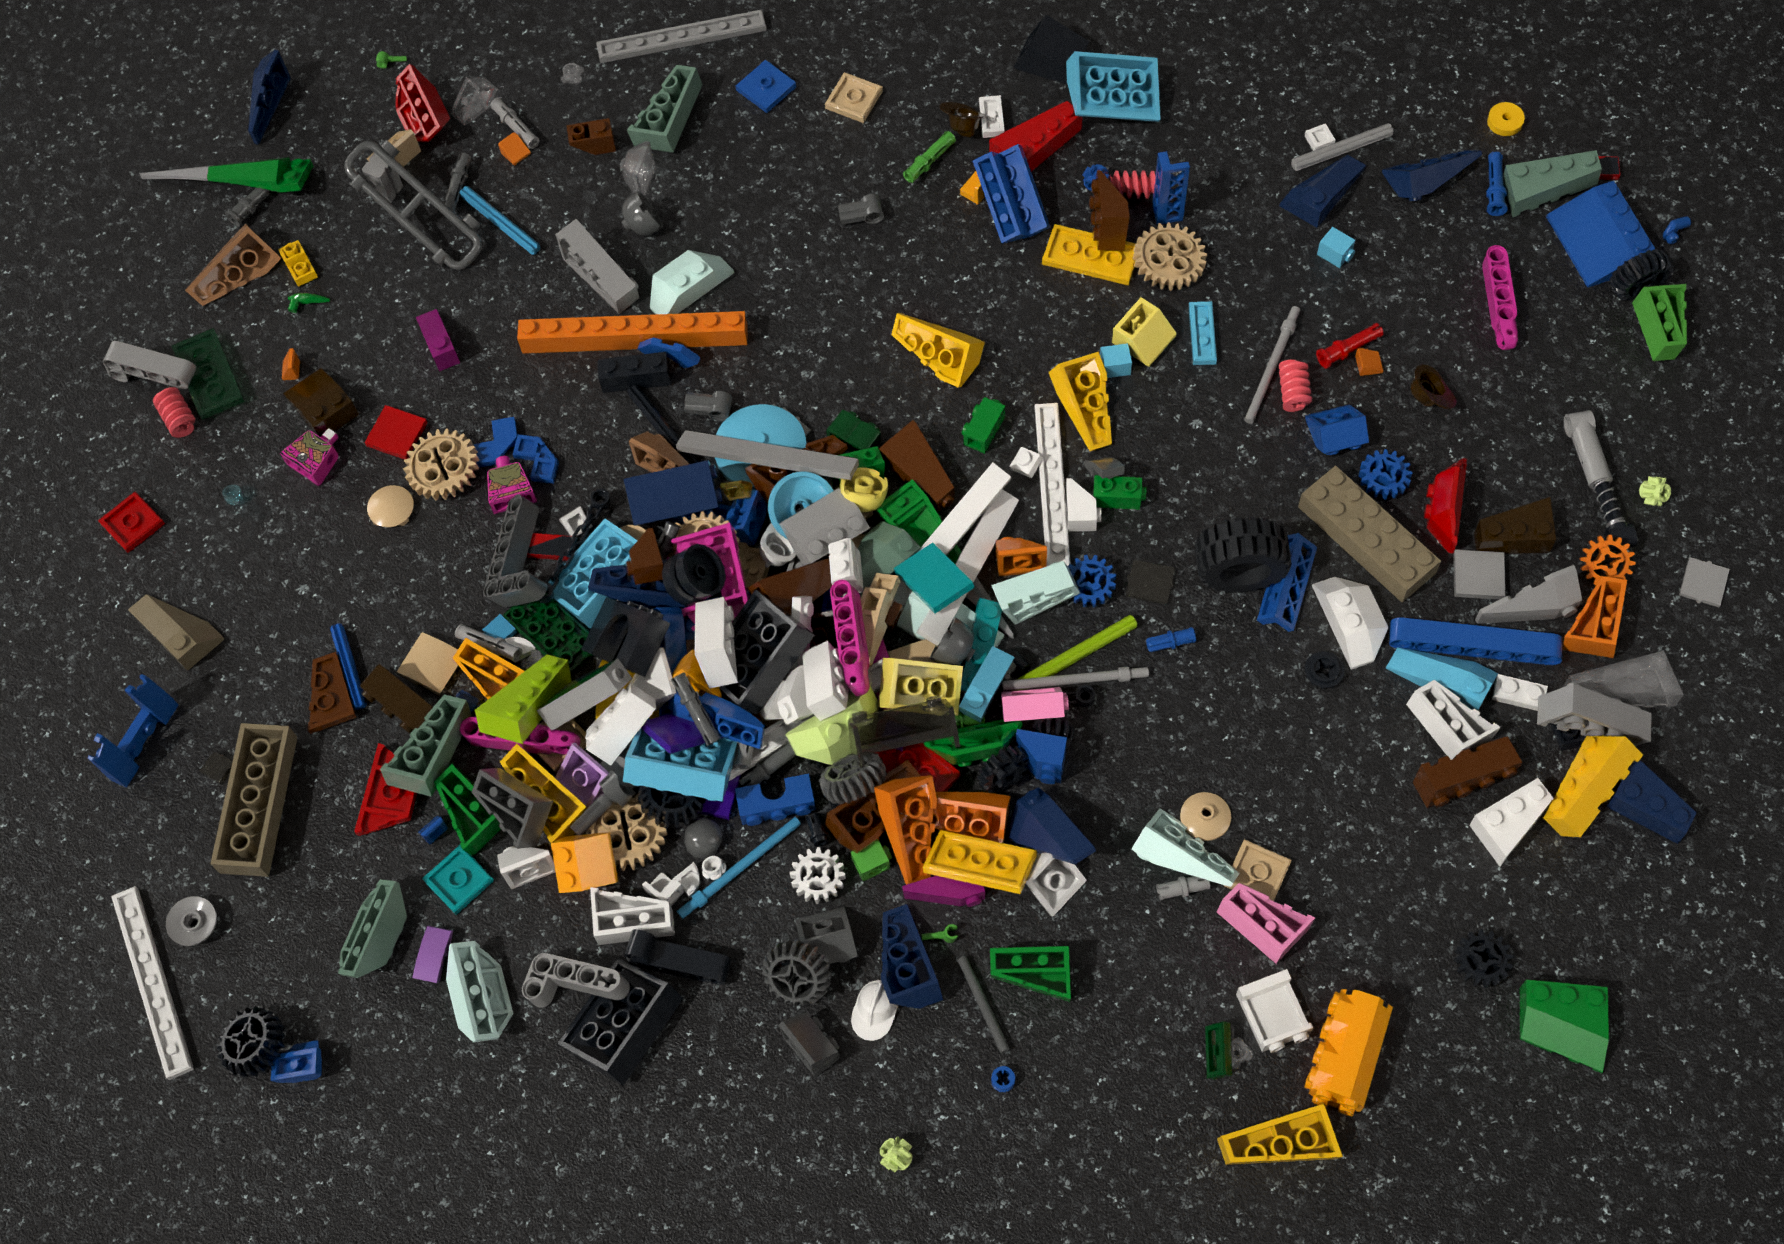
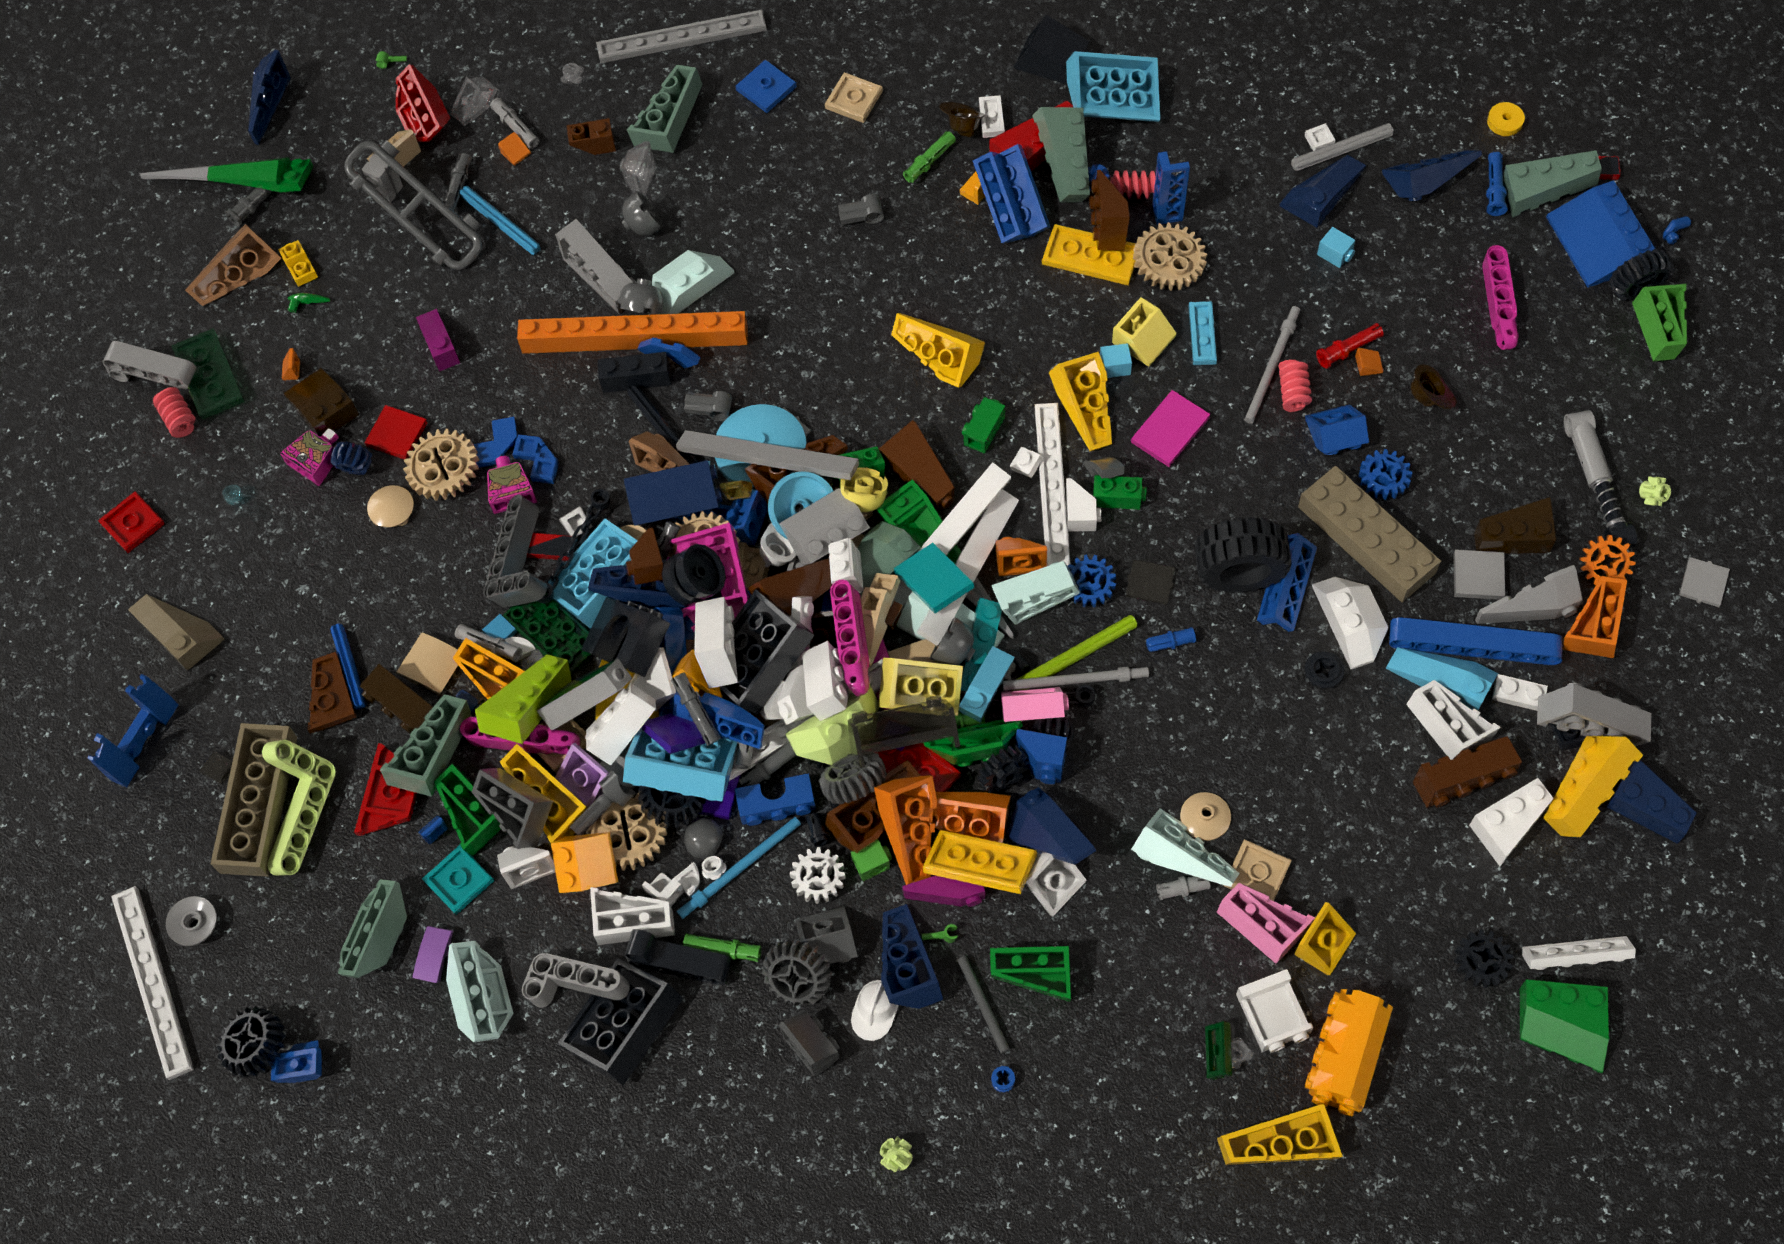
dark green brick [826,410,881,452] -> none
red wedge [1424,458,1467,554] -> none
clear wedge [1562,651,1684,707] -> none
none -> yellowish green beam [262,740,336,876]
none -> dark blue gear [331,441,372,475]
none -> dark grey cylinder [617,278,663,314]
none -> bright green pin [683,933,762,962]
none -> sand green wedge [1032,107,1090,202]
none -> dark pink tile [1131,390,1210,467]
none -> yellow slope [1294,902,1356,975]
none -> white plate [1522,936,1635,970]

